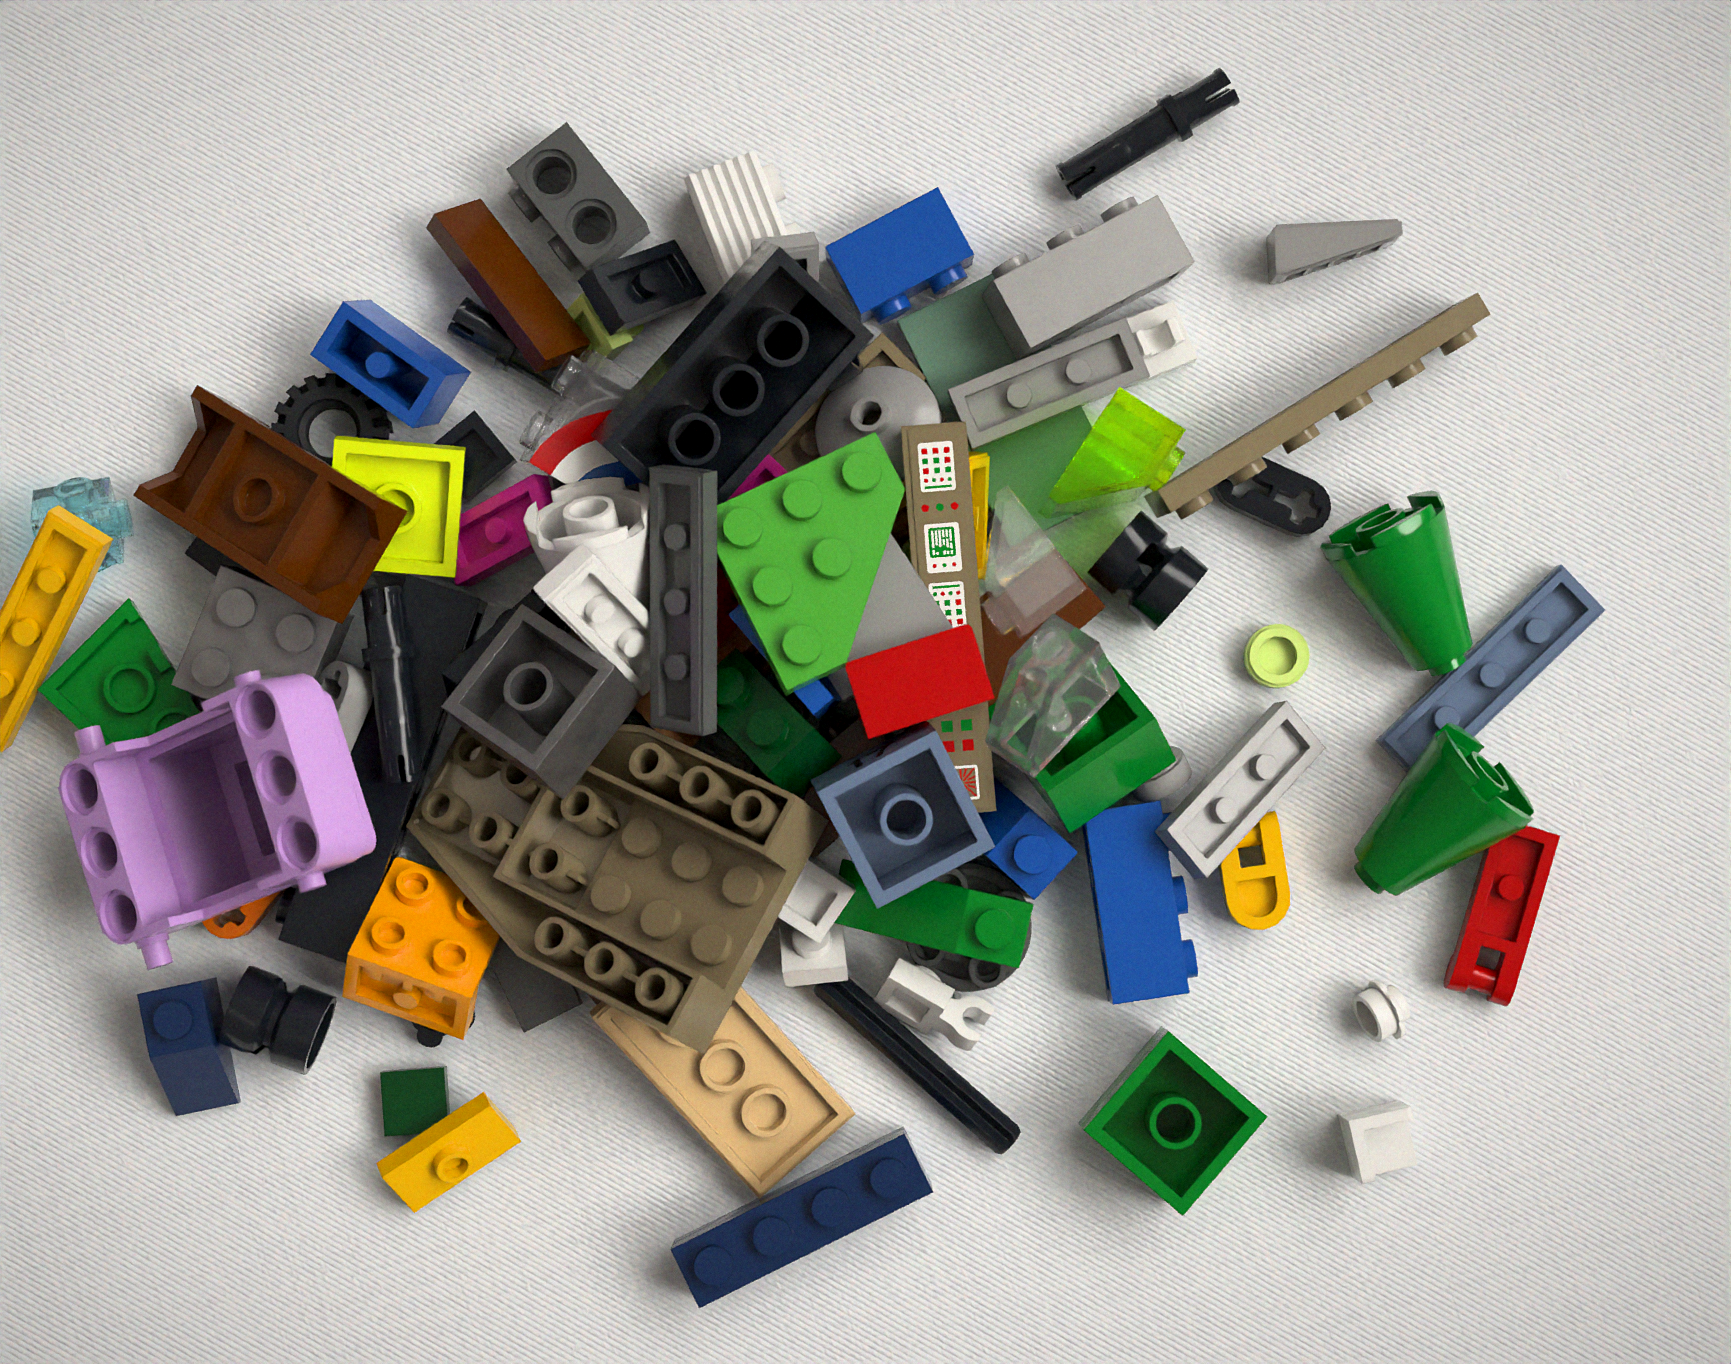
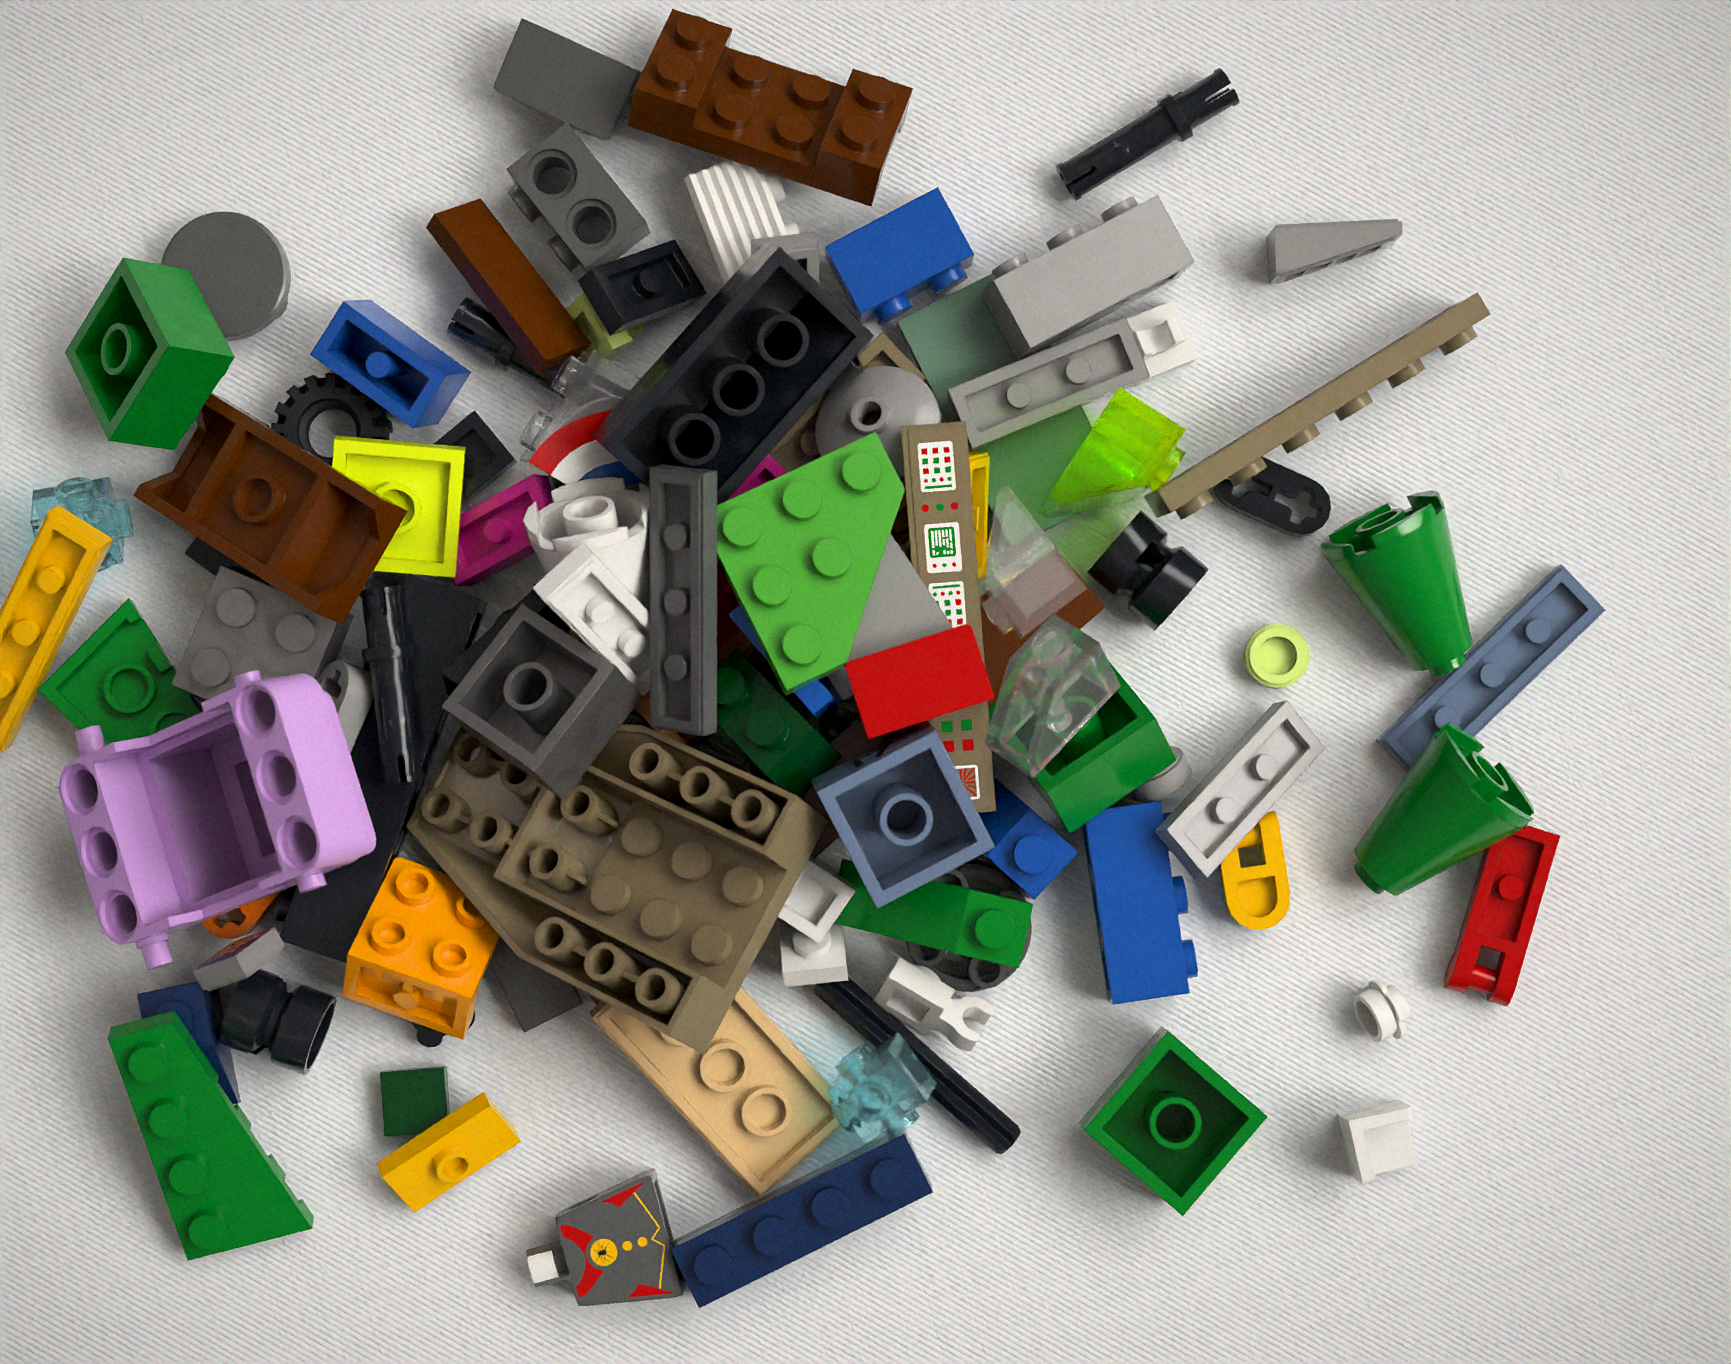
none -> green brick [65,257,235,450]
none -> green wing [108,1011,314,1261]
none -> dark grey tile [161,211,291,341]
none -> light grey tile [192,927,285,991]
none -> dark grey panel [494,18,642,140]
none -> dark grey torso [526,1169,686,1306]
none -> reddish brown piece [628,9,913,207]
none -> clear light blue brick [827,1032,937,1144]

